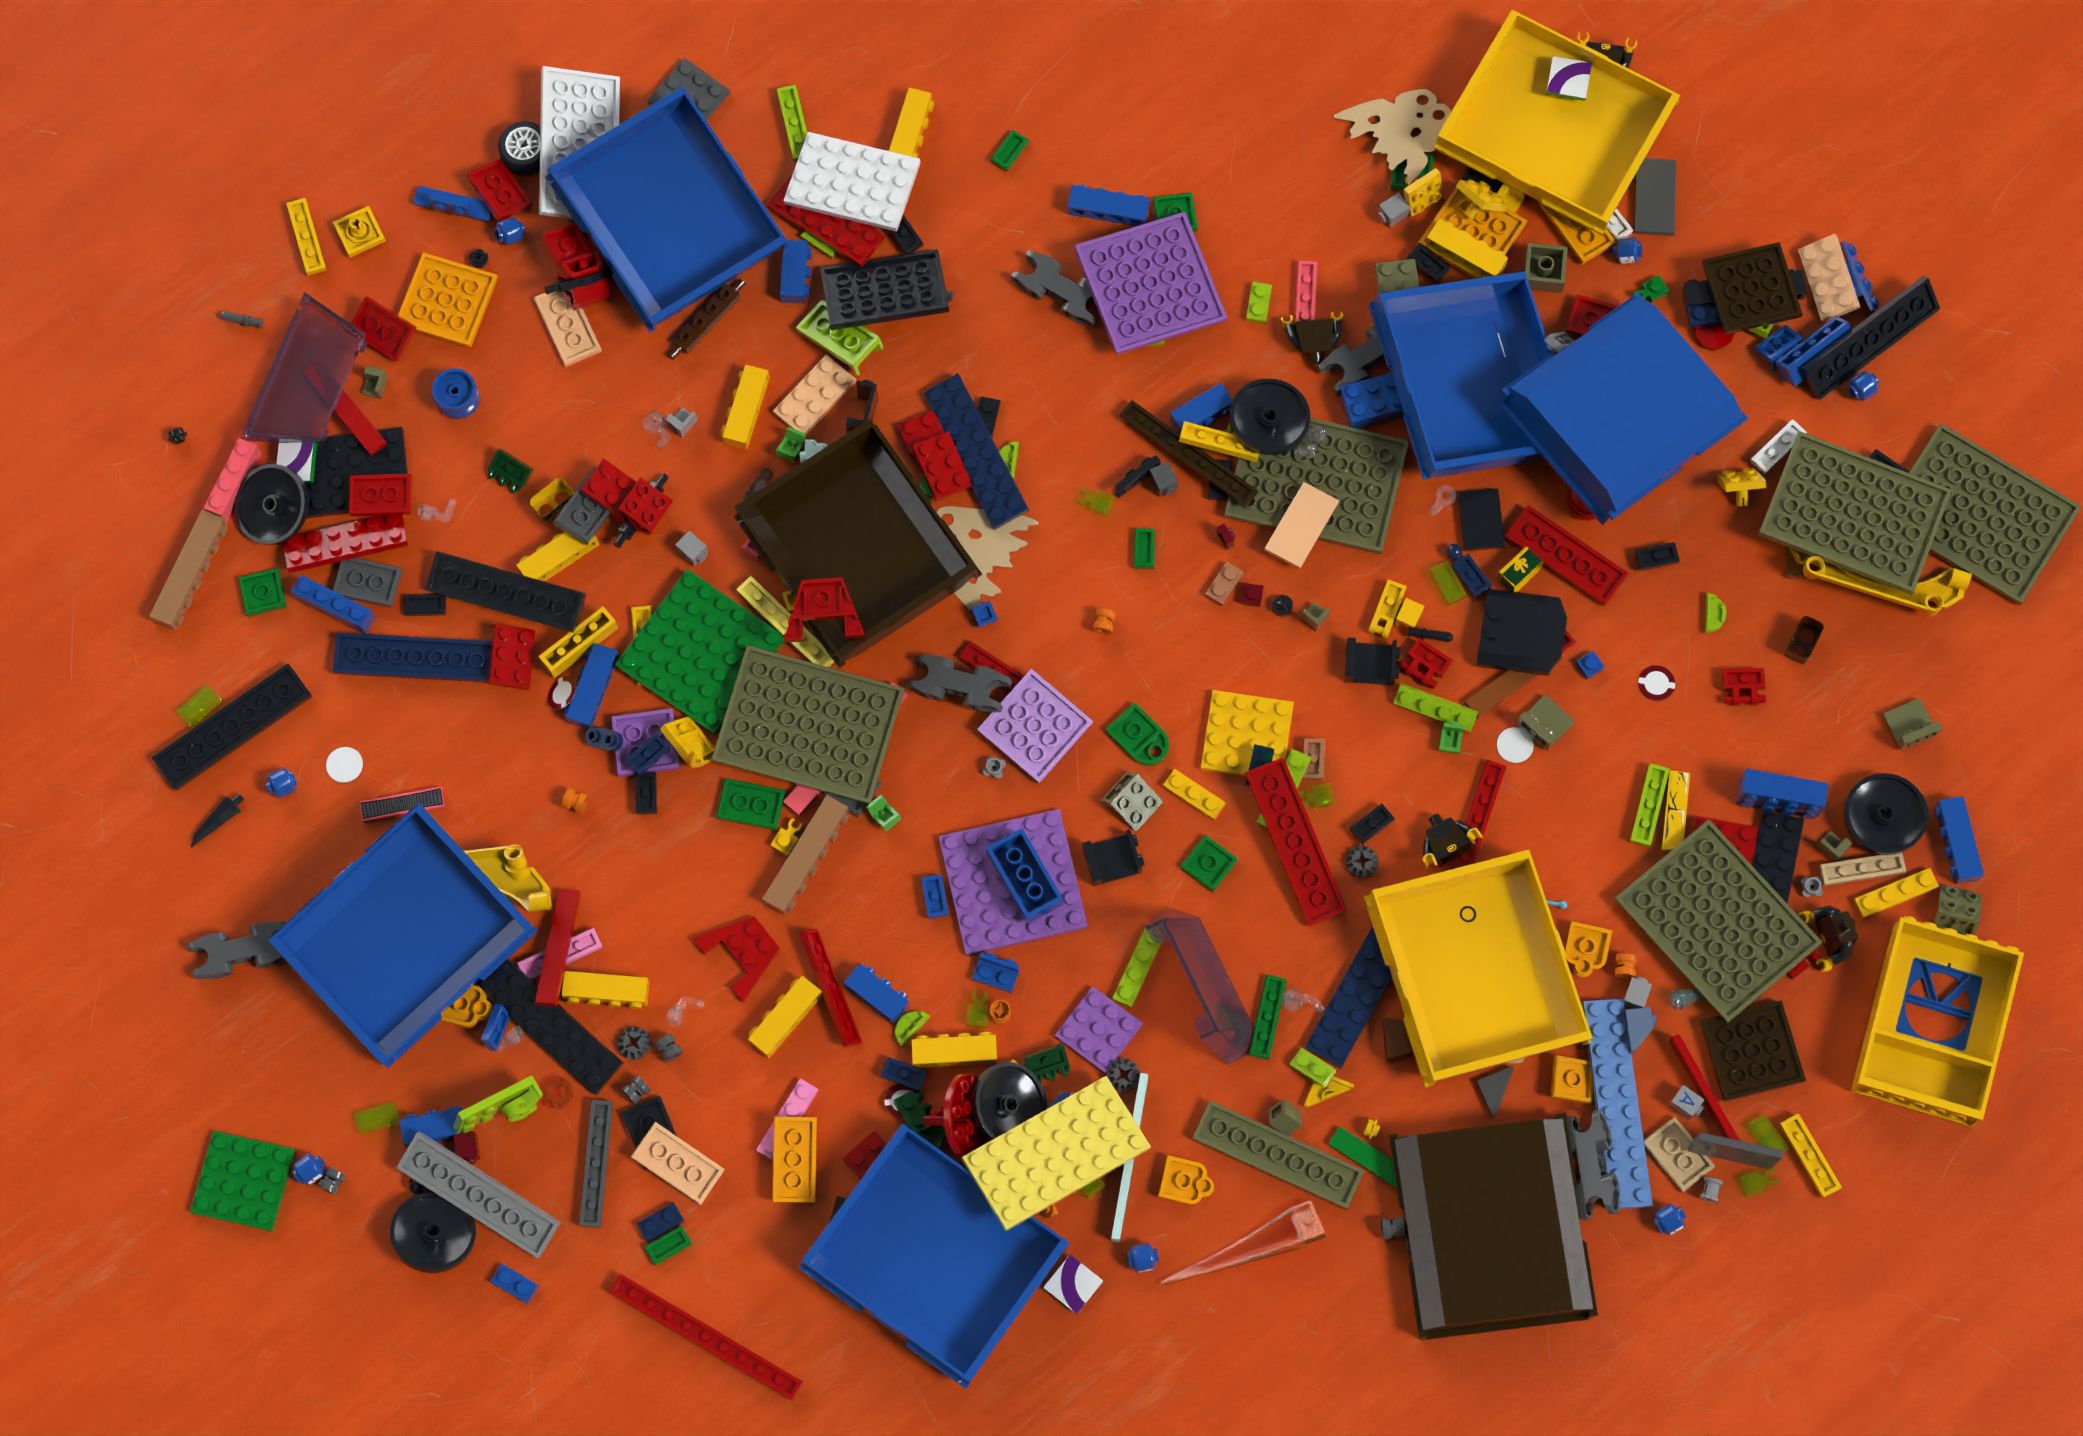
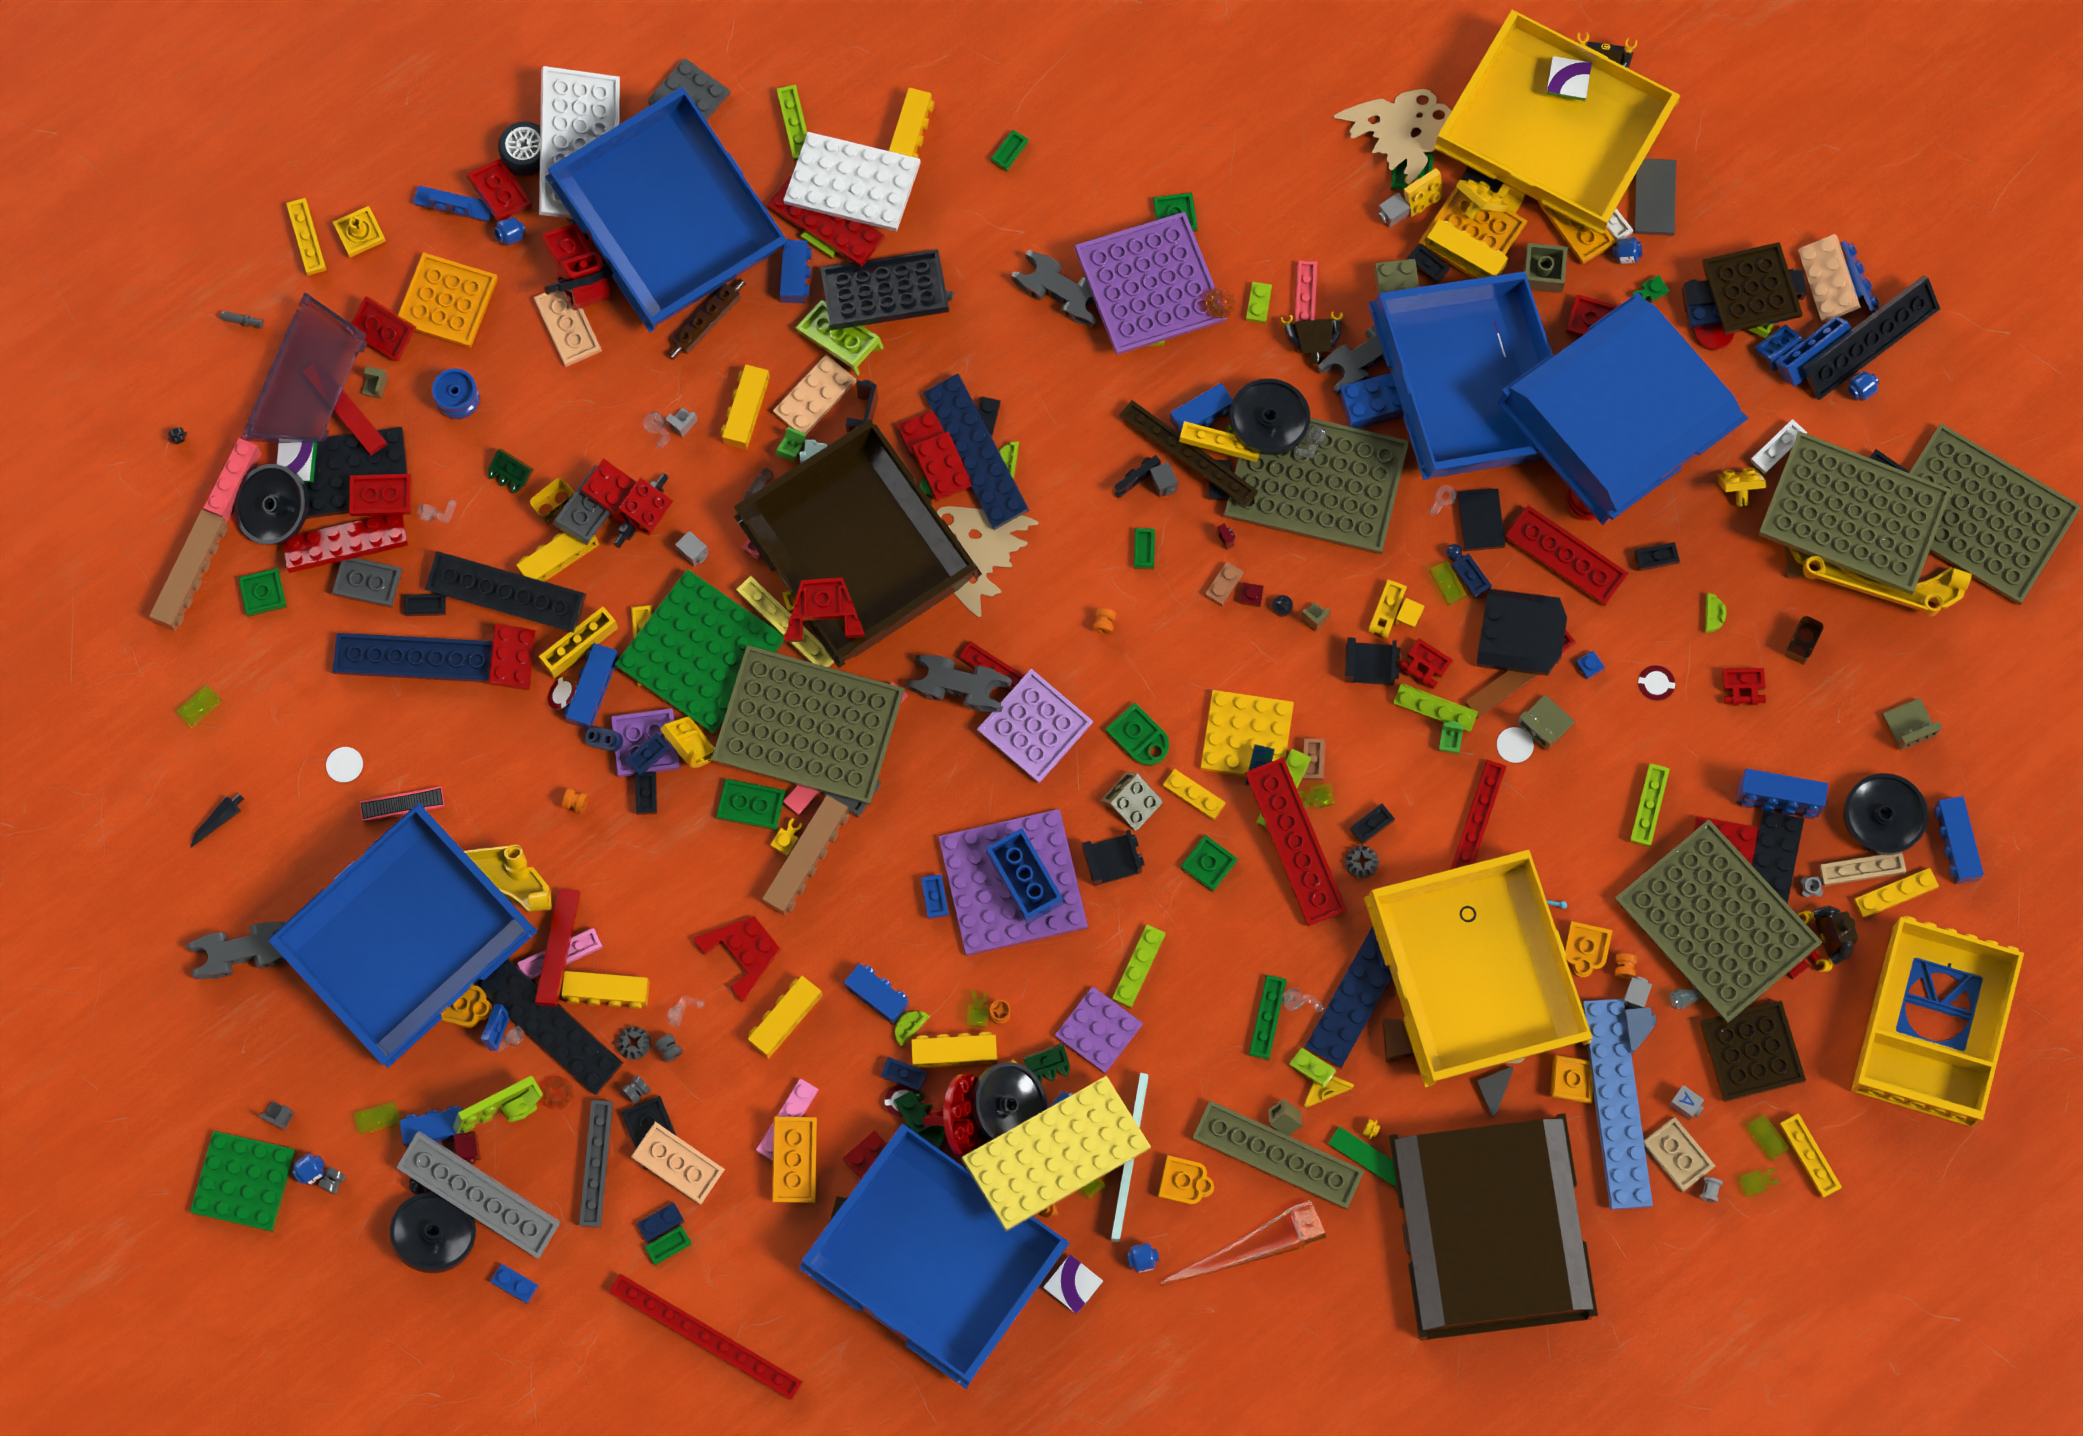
black plate [152,663,312,791] -> none
blue head [265,768,297,798] -> none
blue brick [291,575,375,634] -> none
black plate [469,249,489,268] -> none
red tile [799,929,862,1047] -> none
bright green bracket [866,795,902,832] -> none
black plate [889,215,923,254] -> none
blue plate [970,601,998,628] -> none
blue bracket [972,952,1020,994] -> none
light grey plate [983,756,1006,779] -> none
blue brick [1067,184,1150,226] -> none
clear neon green plate [1077,488,1115,516] -> none
dark grey gear [1106,1058,1140,1092] -> none
windscreen [1145,908,1254,1065] -> none
light nougat tile [1264,482,1339,570] -> none
dark grey wheel [1381,1216,1405,1240] -> none
black piece [1407,626,1453,642] -> none
torso [1422,814,1483,869] -> none
piece [1498,547,1543,592] -> none
light grey plate [1544,331,1576,353] -> none
dark grey piece [1566,1110,1620,1220] -> none
blue head [1653,1204,1687,1236] -> none
yellow tile [1661,770,1690,852] -> none
red tile [1669,1034,1740,1141] -> none
dark grey tile [1688,1132,1783,1170] -> none
olive panel [1817,831,1852,862] -> none
olive bracket [1933,884,1982,935] -> none
none -> dark grey panel [259,1102,295,1131]
none -> clear orange gear [1204,287,1237,318]

